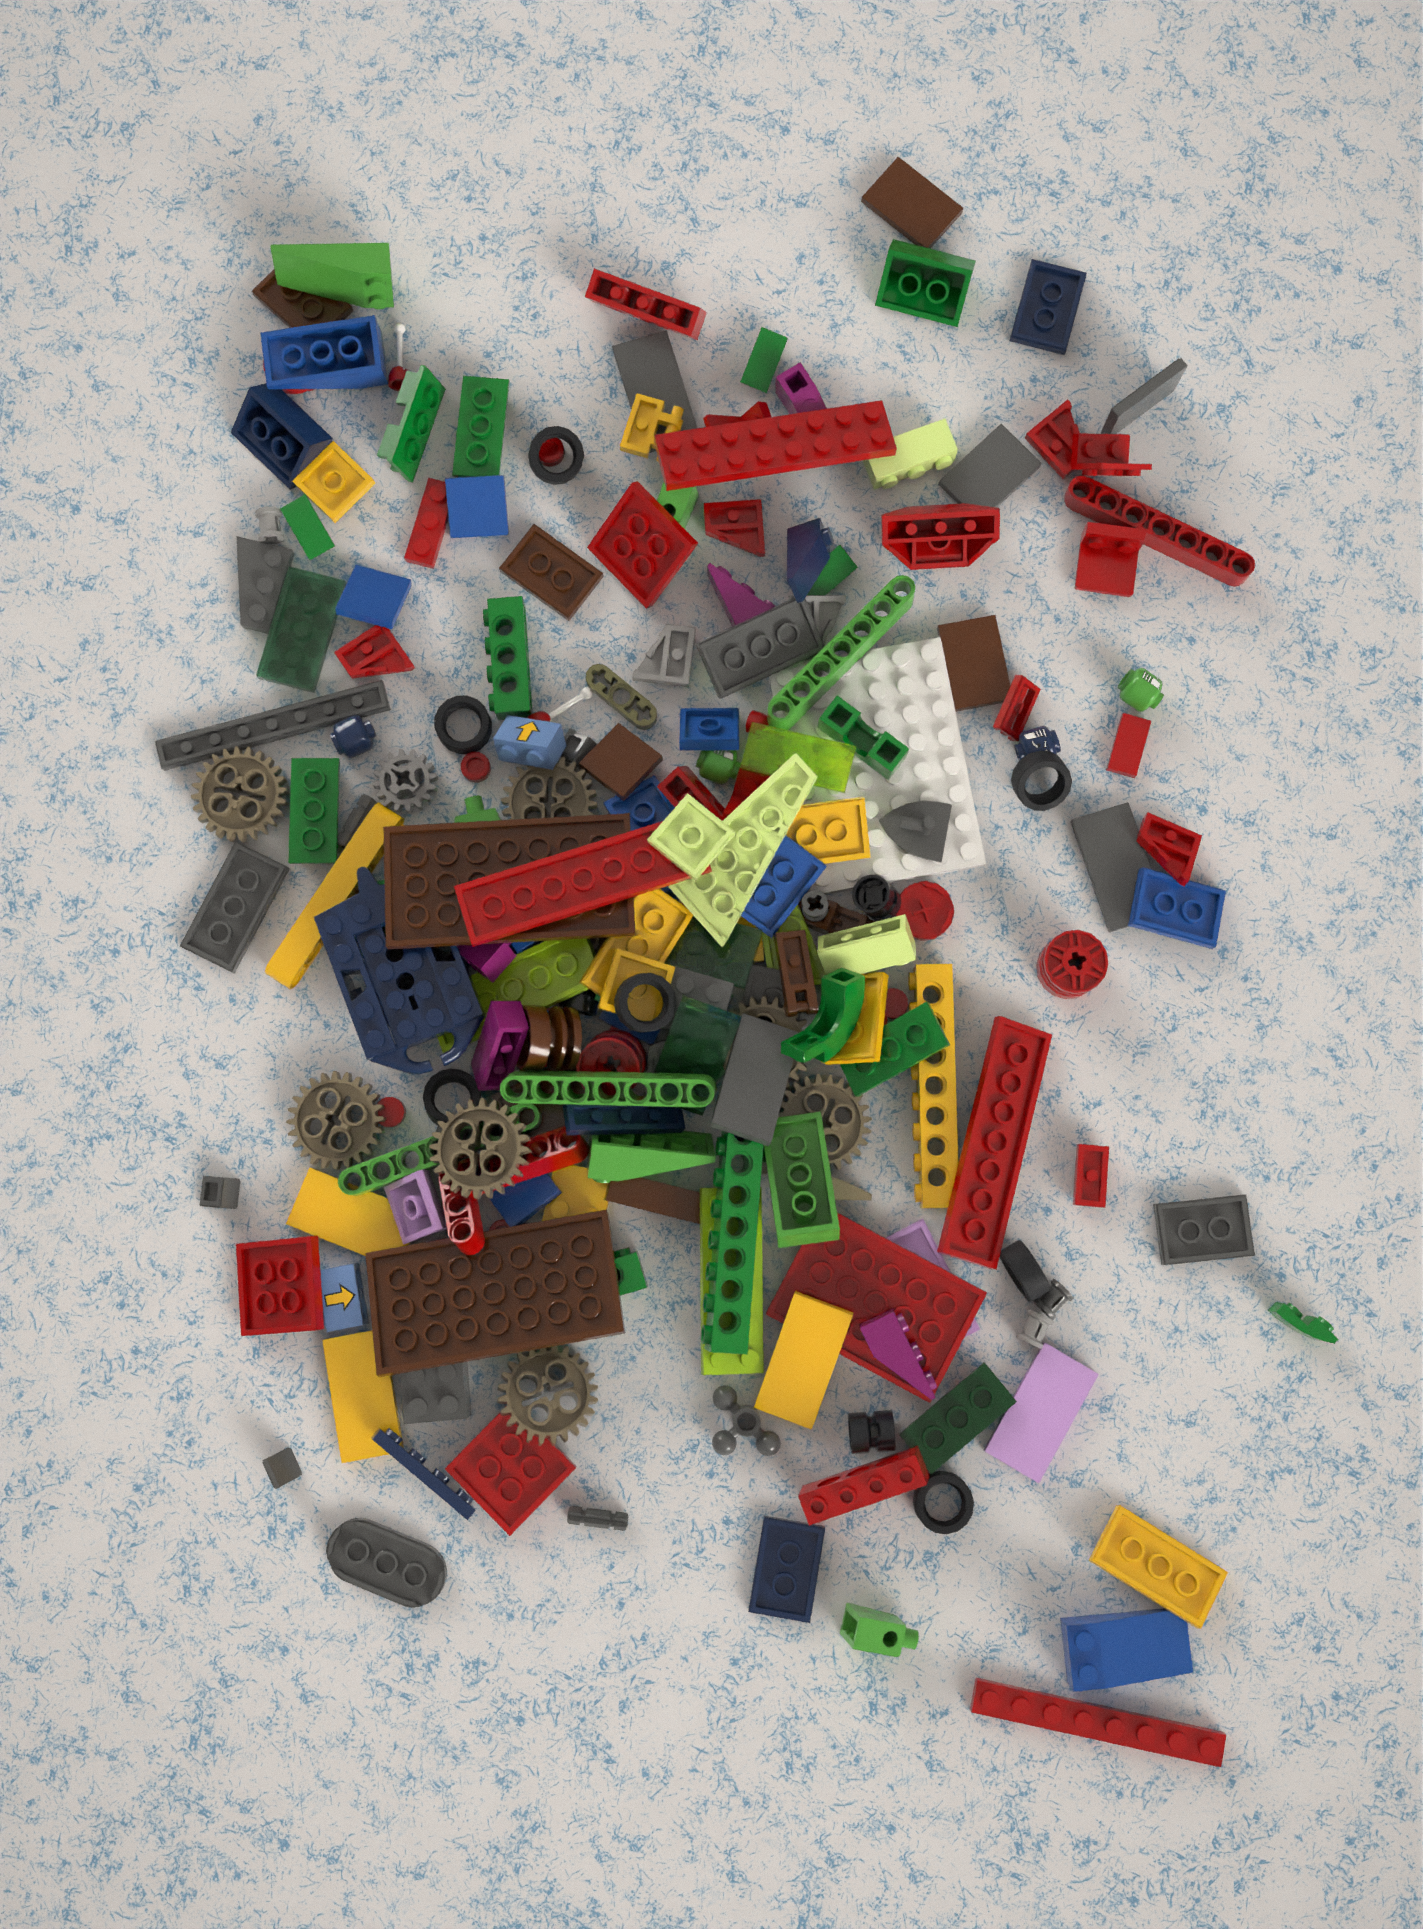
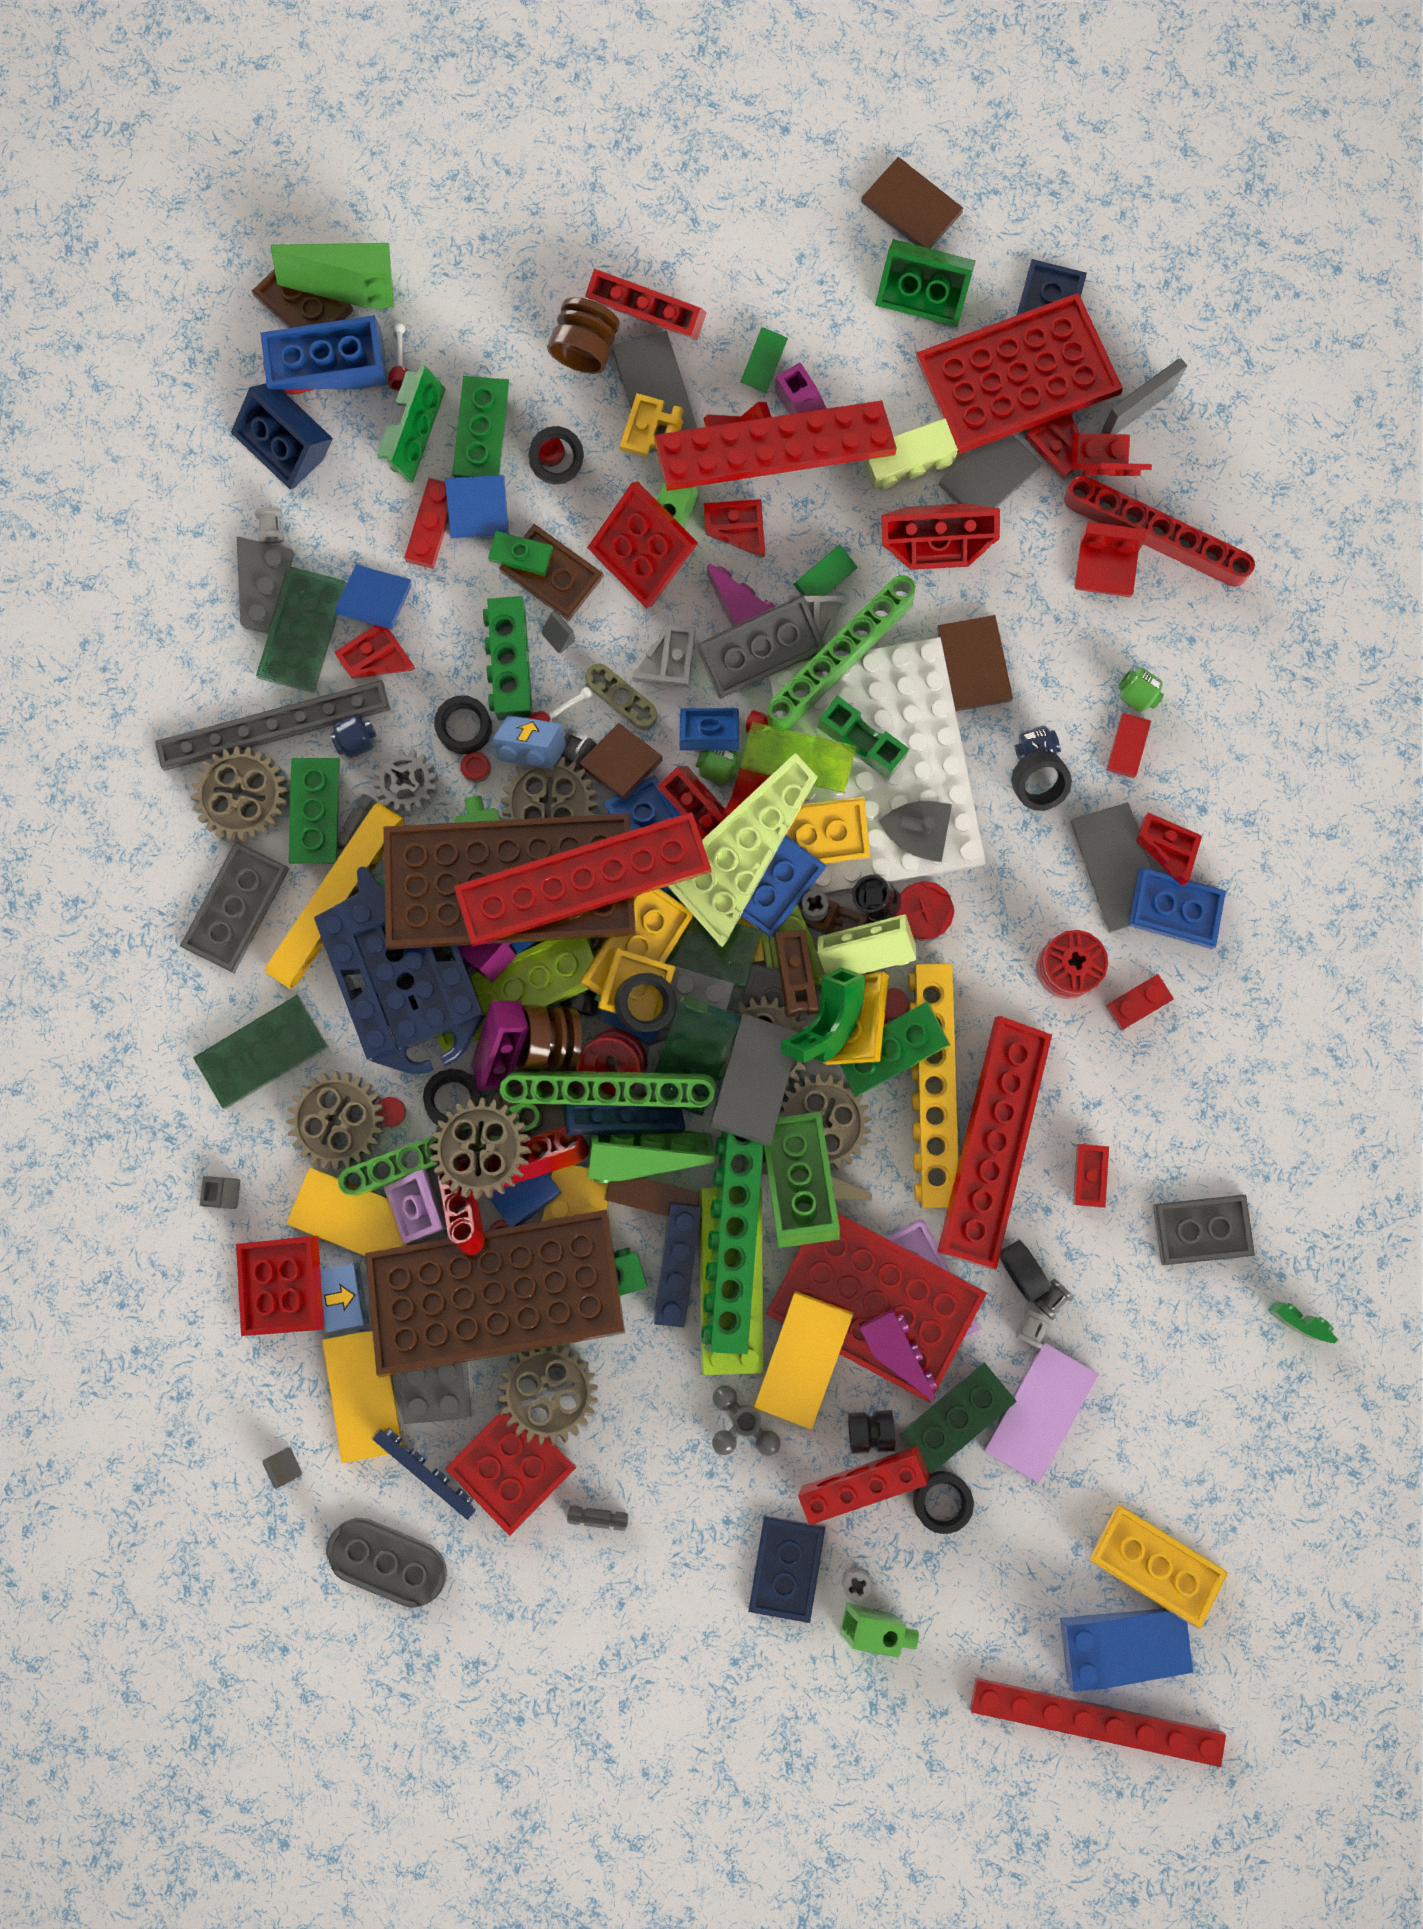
green slope [280,494,335,560] -> none
yellow plate [293,441,376,523] -> none
yellowish green tile [647,793,735,881] -> none
dark blue slope [787,518,834,603] -> none
red tile [993,675,1041,742] -> none
none -> clear green plate [193,995,329,1109]
none -> green plate [488,531,553,576]
none -> dark grey slope [542,611,576,653]
none -> reddish brown wheel [547,297,620,374]
none -> dark blue plate [653,1202,702,1328]
none -> light grey bush [842,1567,872,1601]
none -> red plate [916,293,1123,454]
none -> red plate [1105,974,1174,1031]

